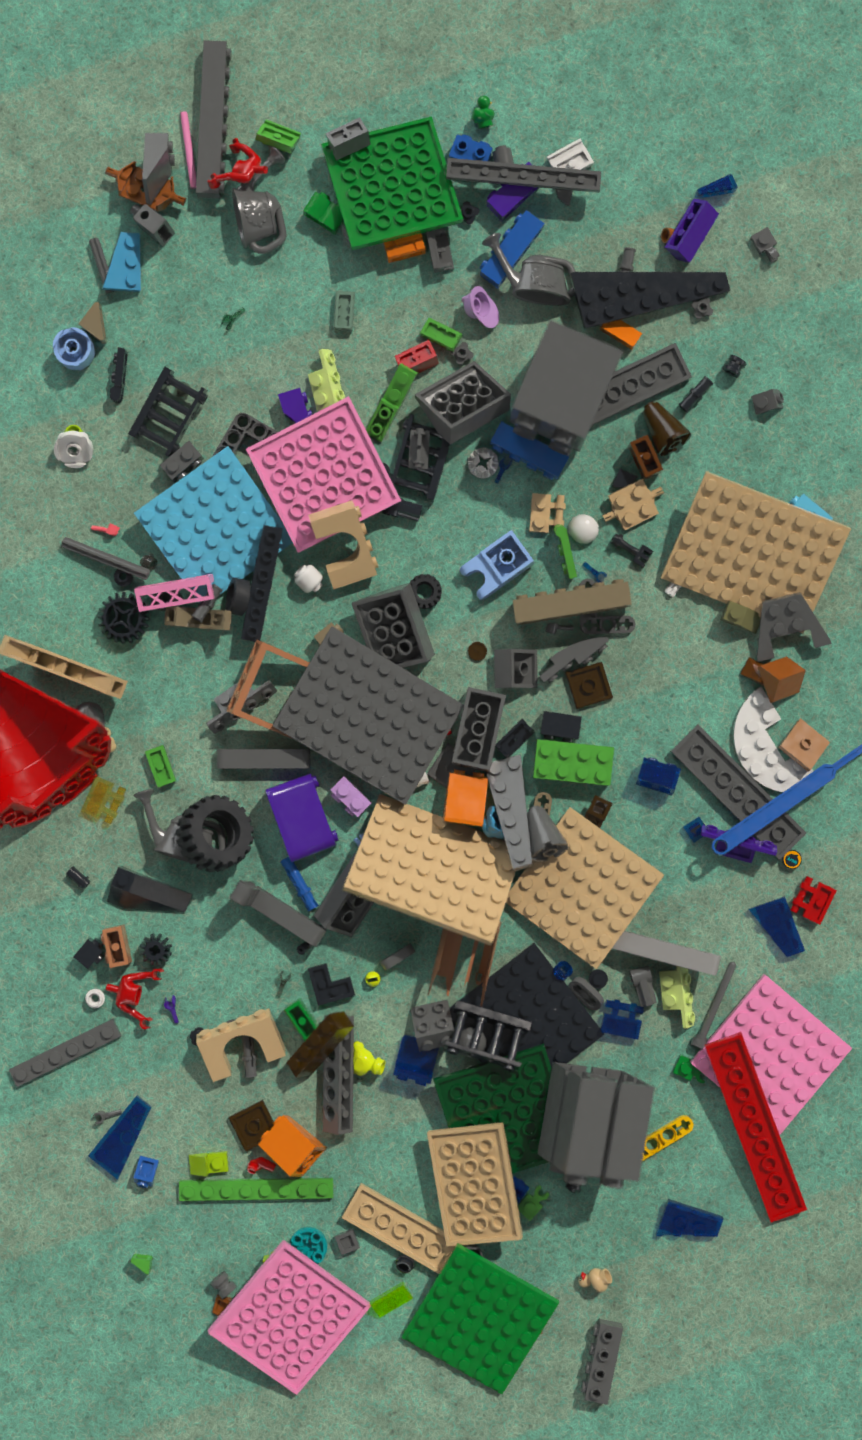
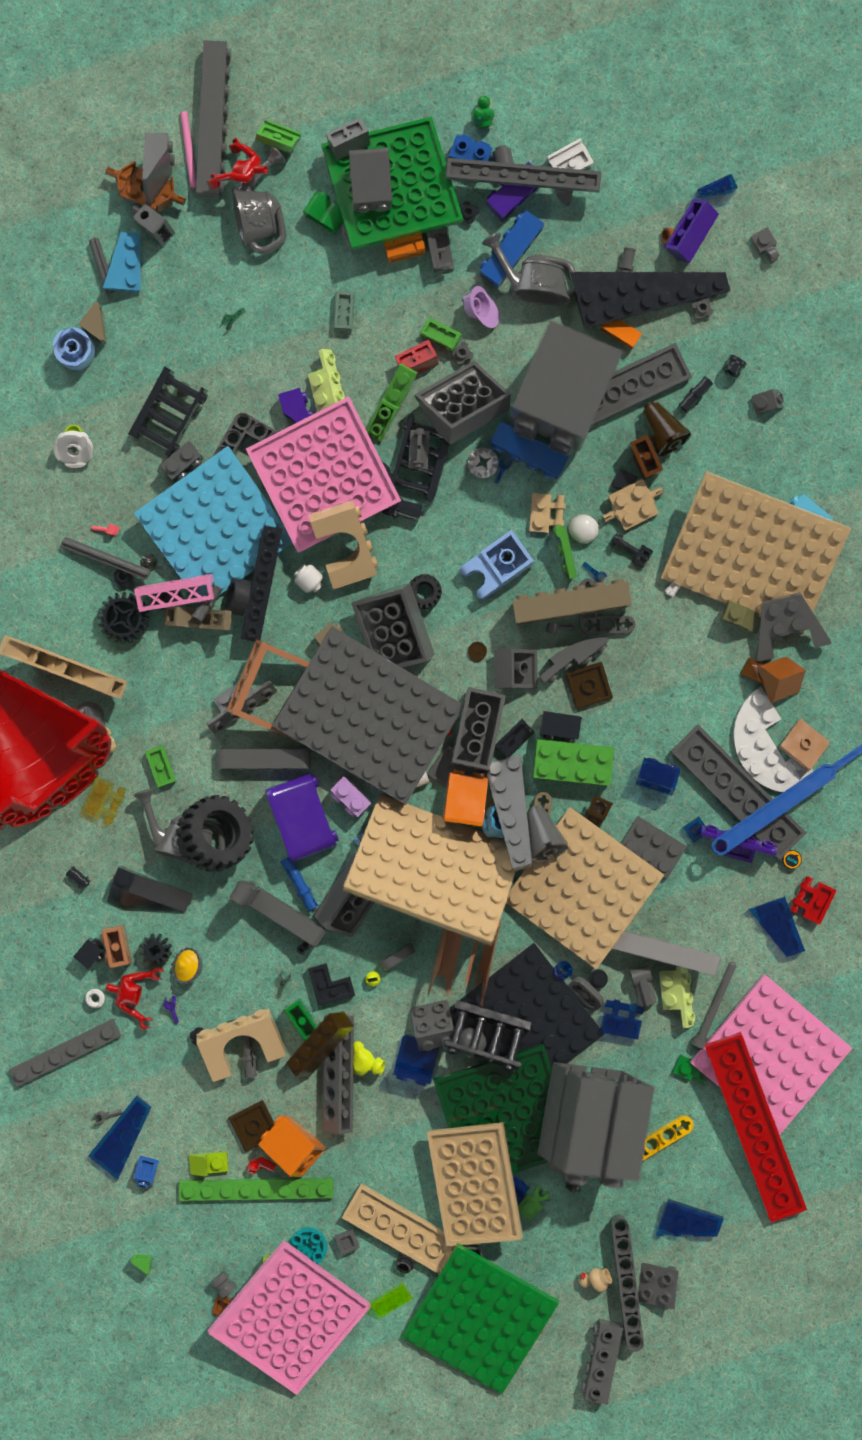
black hinge [110,347,128,403] -> none
none -> yellow piece [172,947,203,984]
none -> dark grey slope [349,148,392,213]
none -> dark grey beam [610,1214,644,1352]
none -> dark grey plate [621,816,687,879]
none -> dark grey hinge [638,1263,679,1310]

